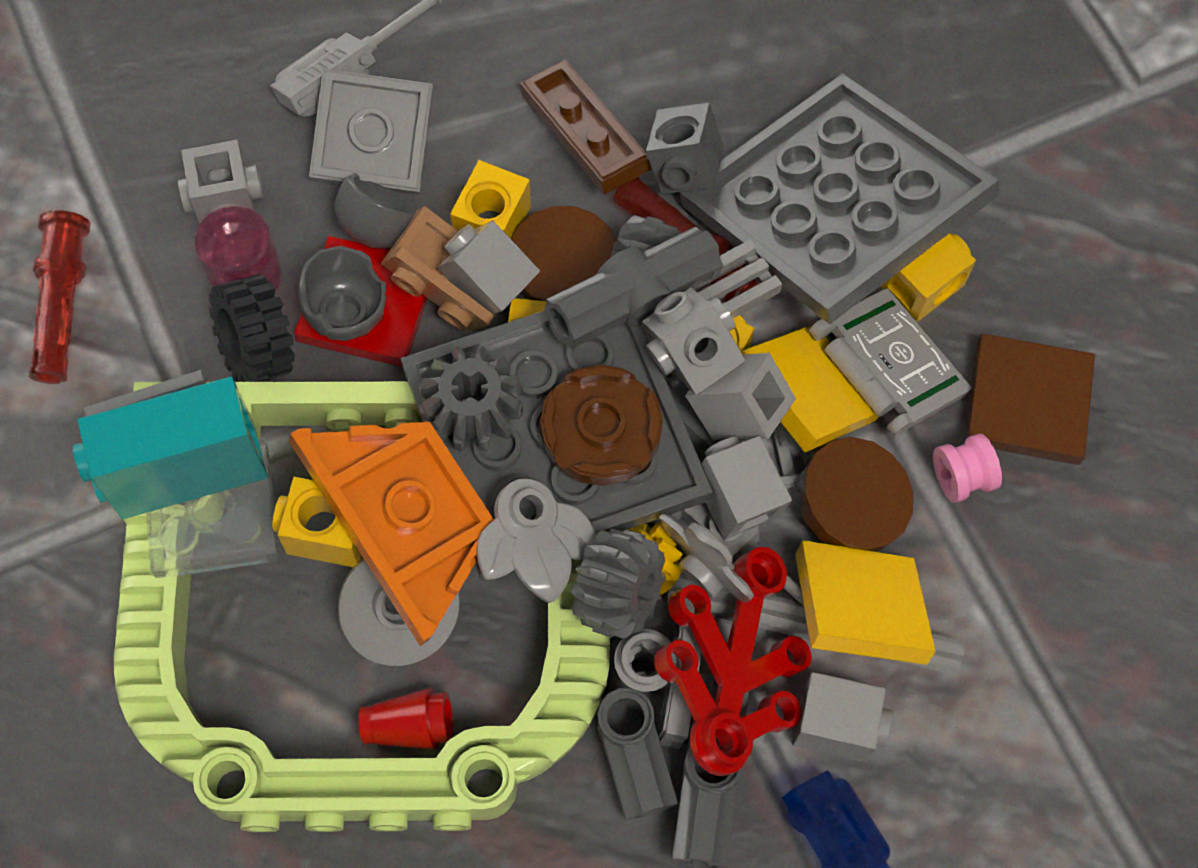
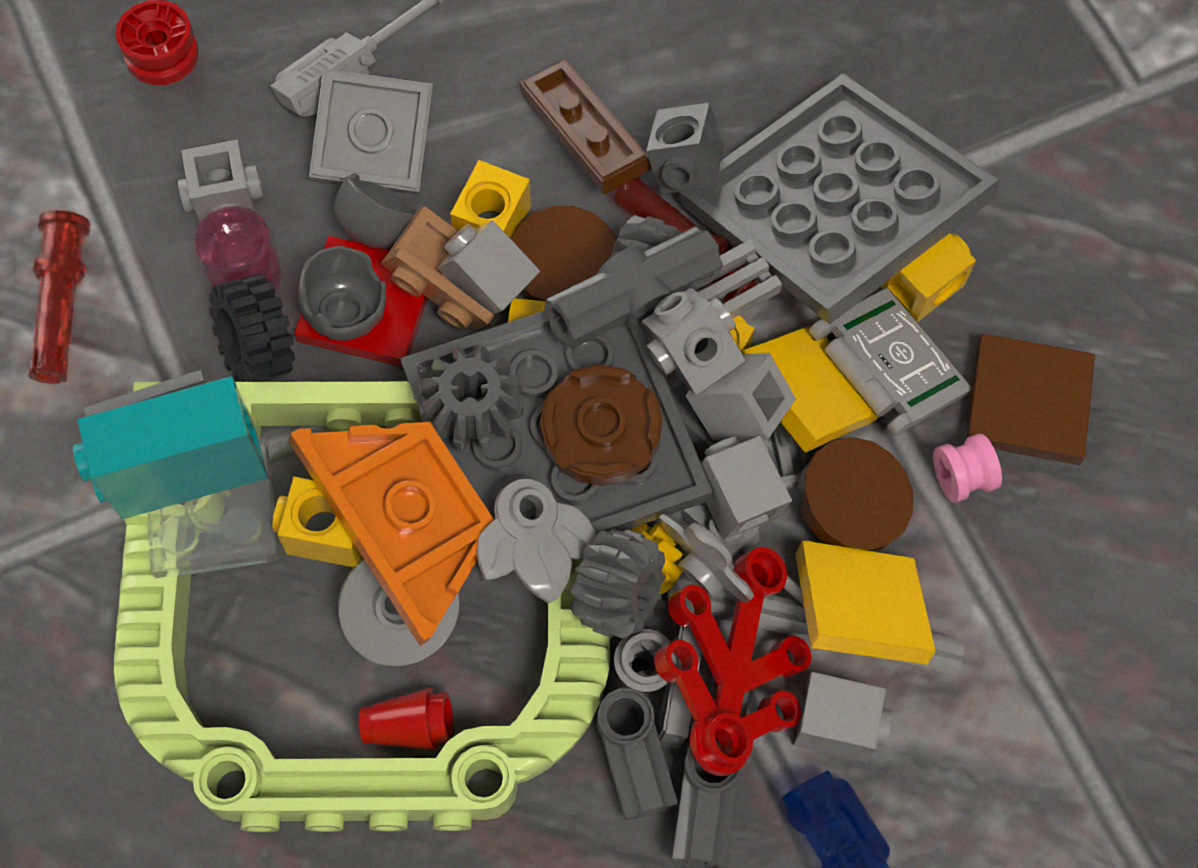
none -> red wheel [115,0,199,85]

